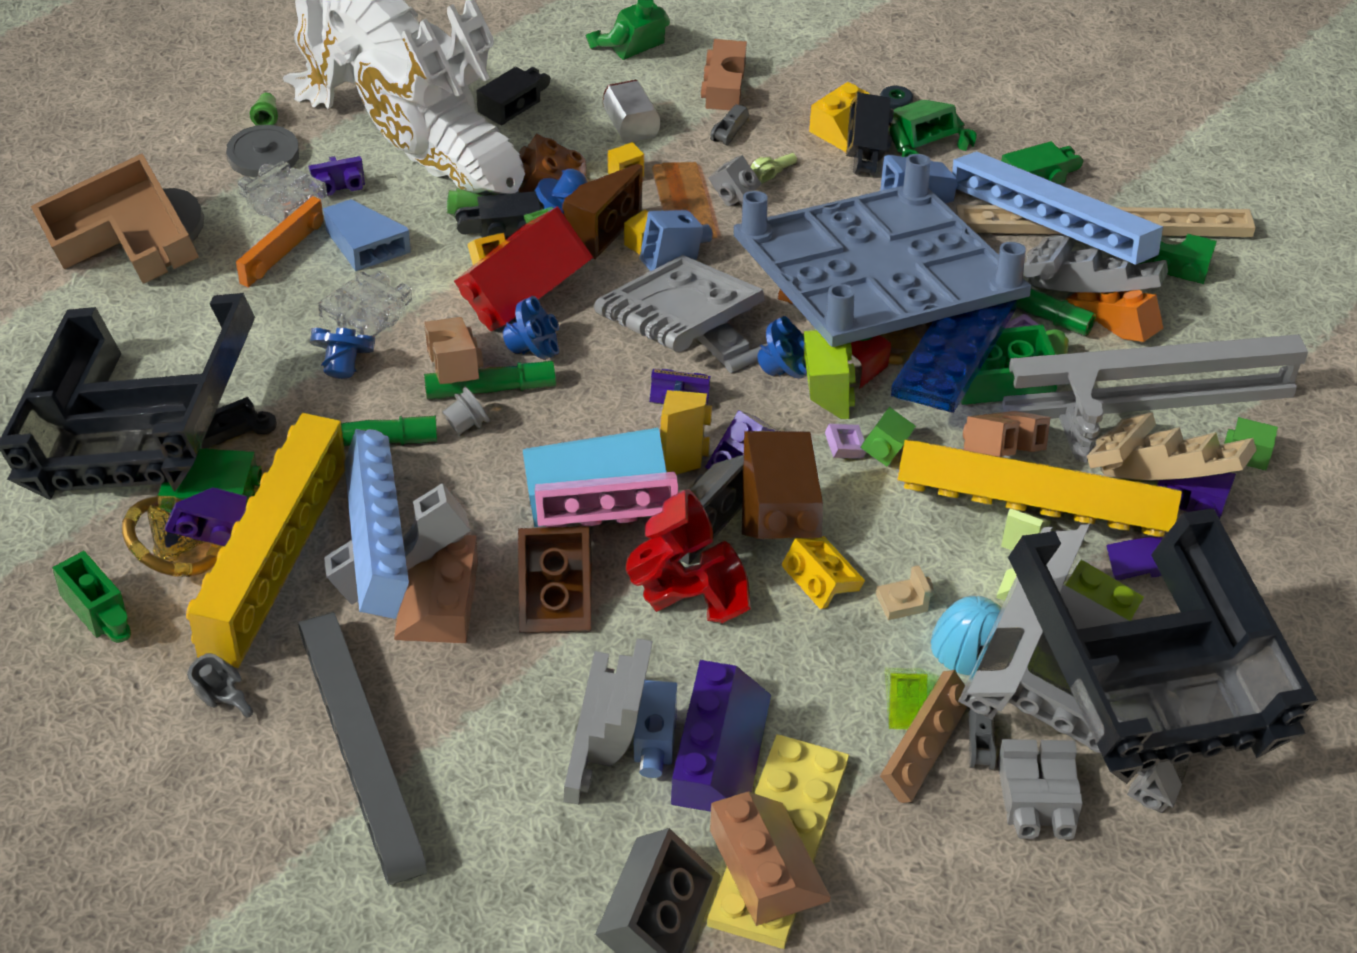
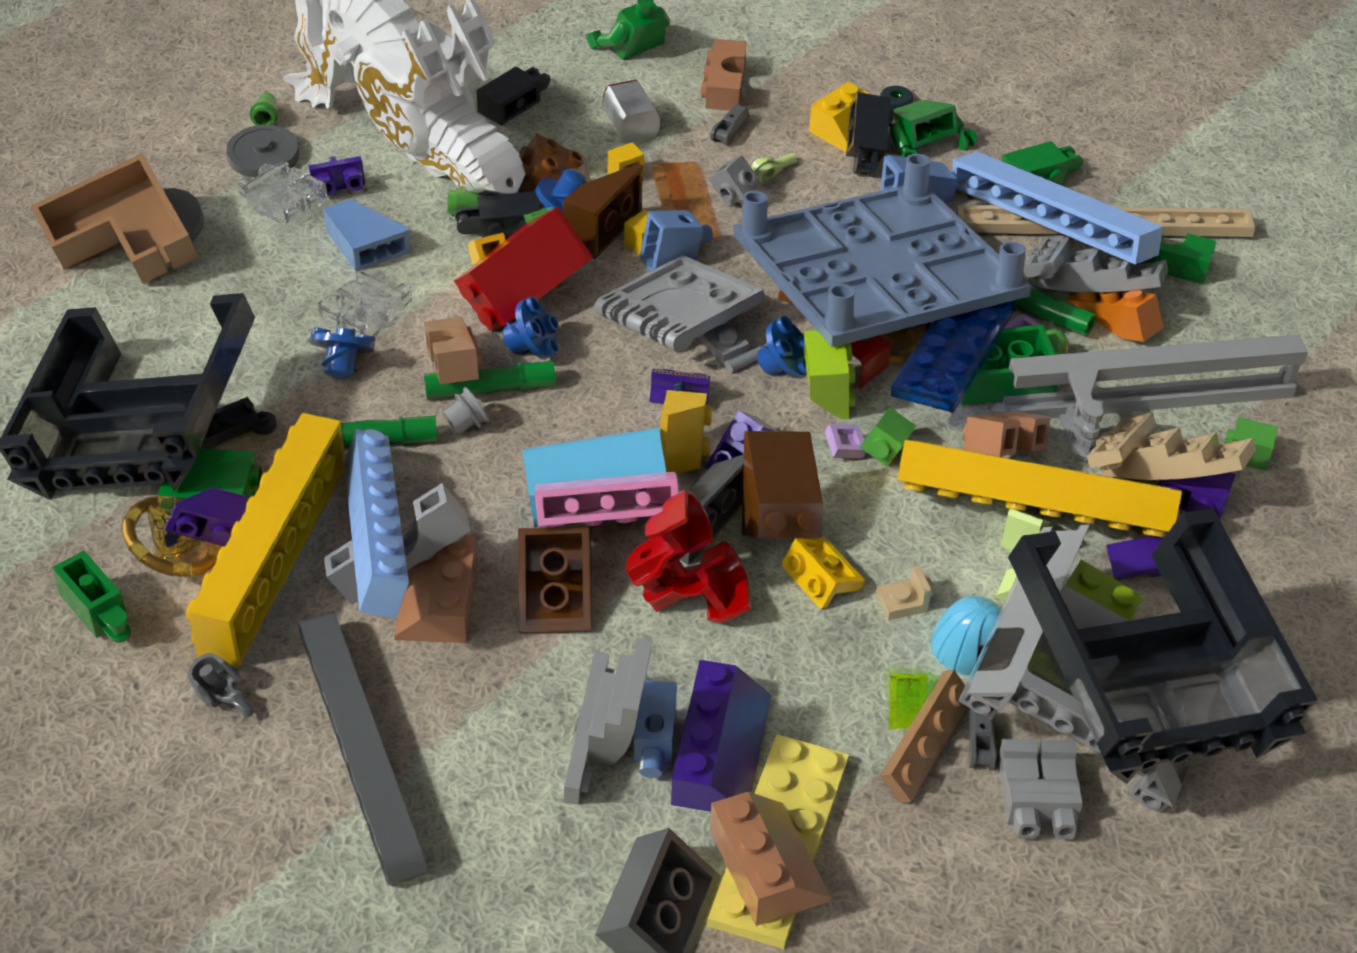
orange plate [236,196,324,287] -> none

